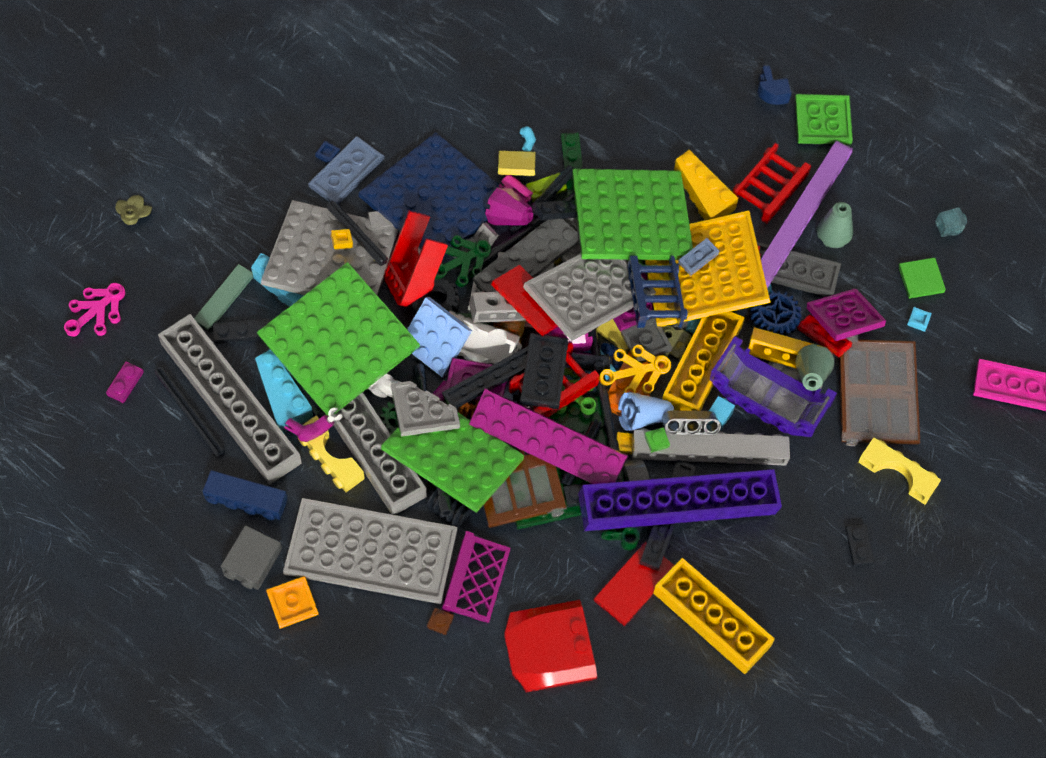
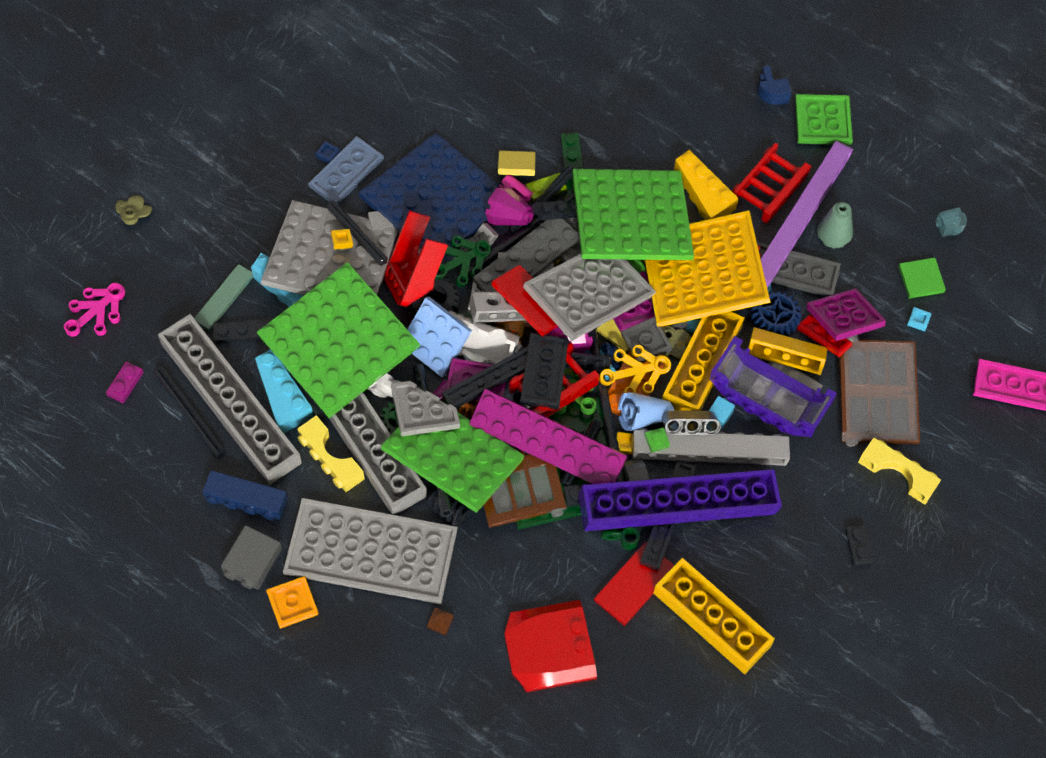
magenta arm [284,408,342,442] -> none
magenta fence [441,531,510,623] -> none
medium azure arm [520,126,536,152] -> none
dark blue fence [627,256,688,328] -> none
sand blue plate [678,238,719,276] -> none
sand green cone [795,344,834,391] -> none

